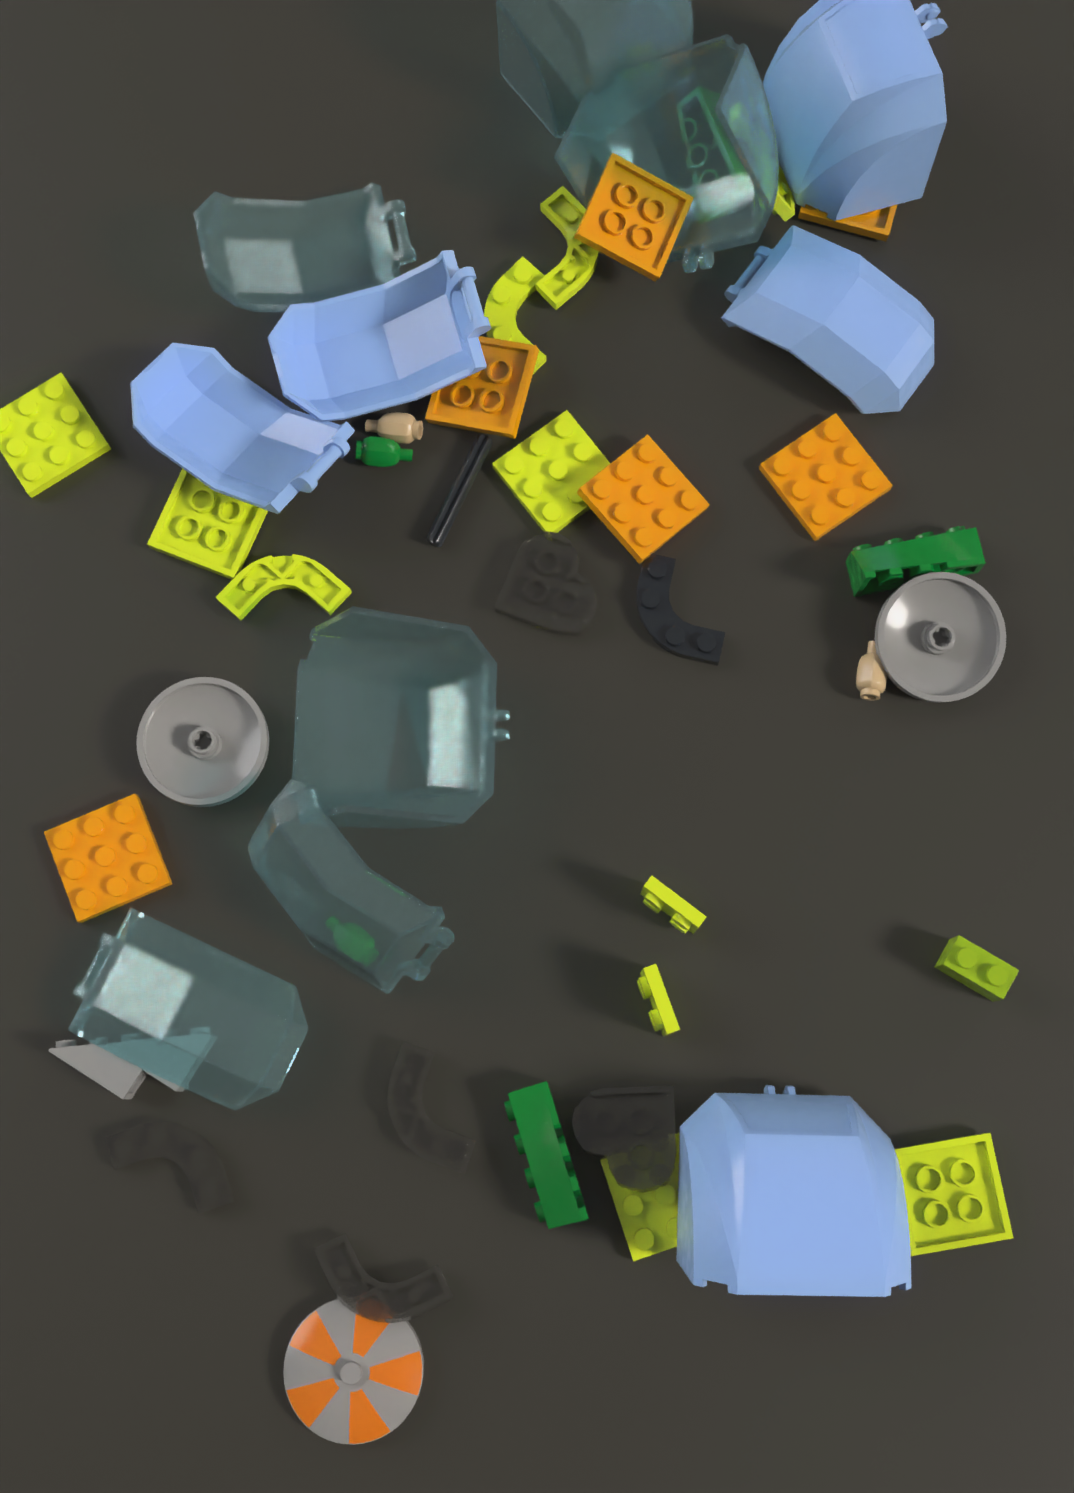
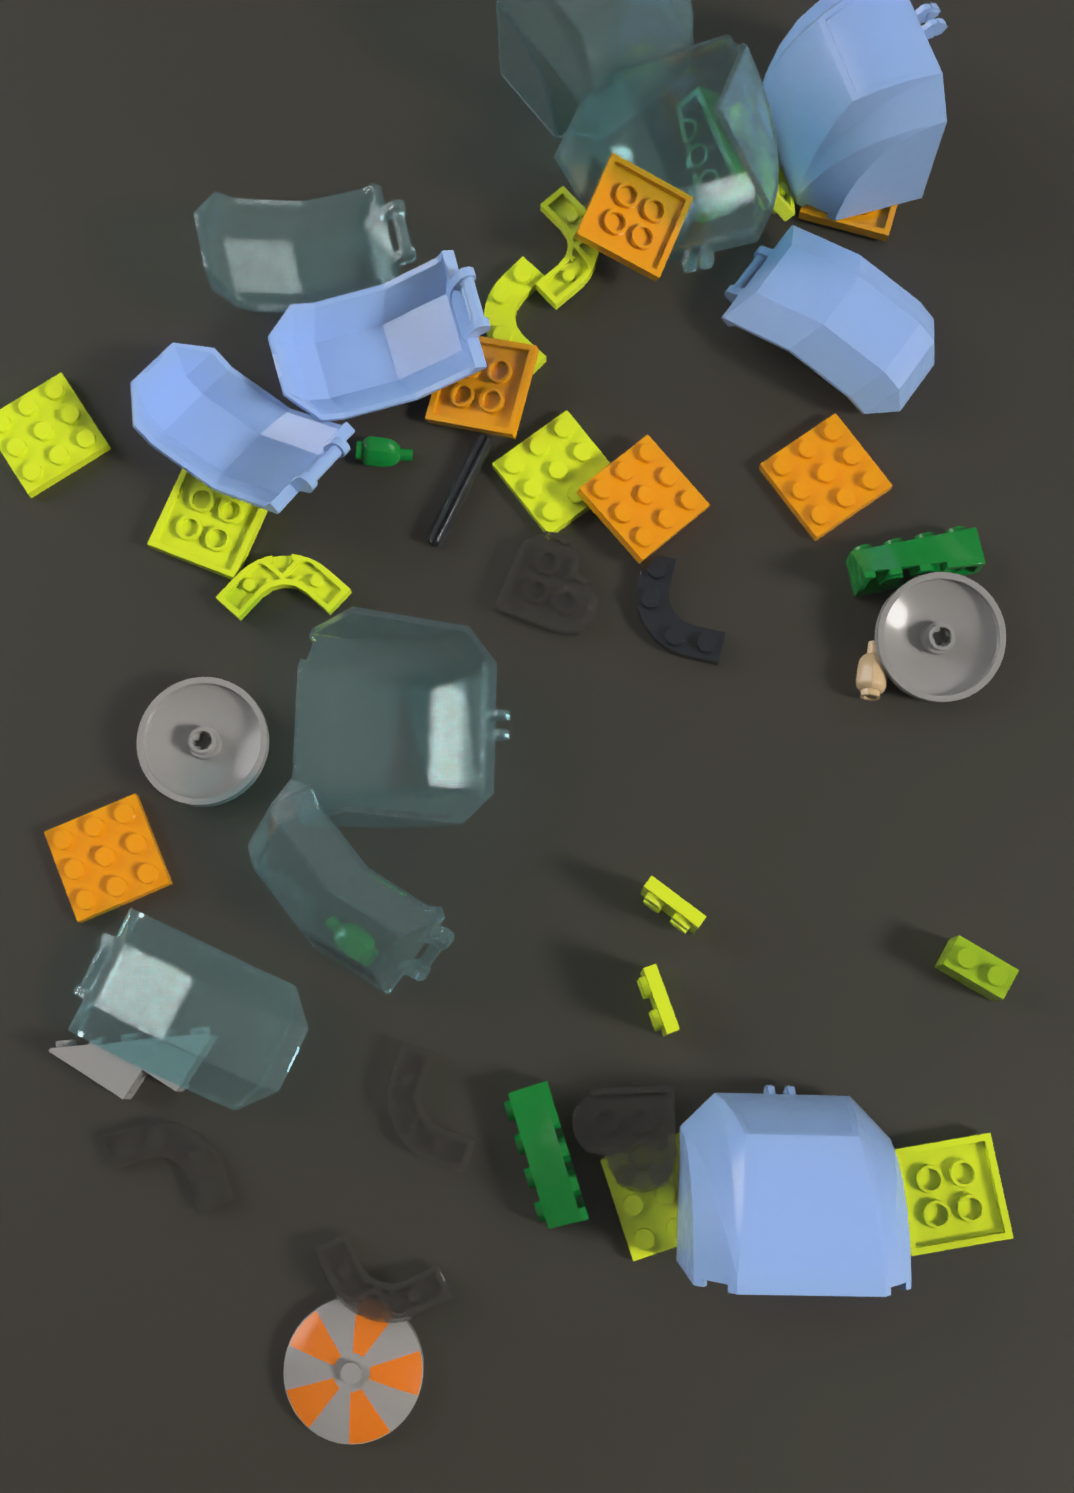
tan plant [365,412,423,444] -> none

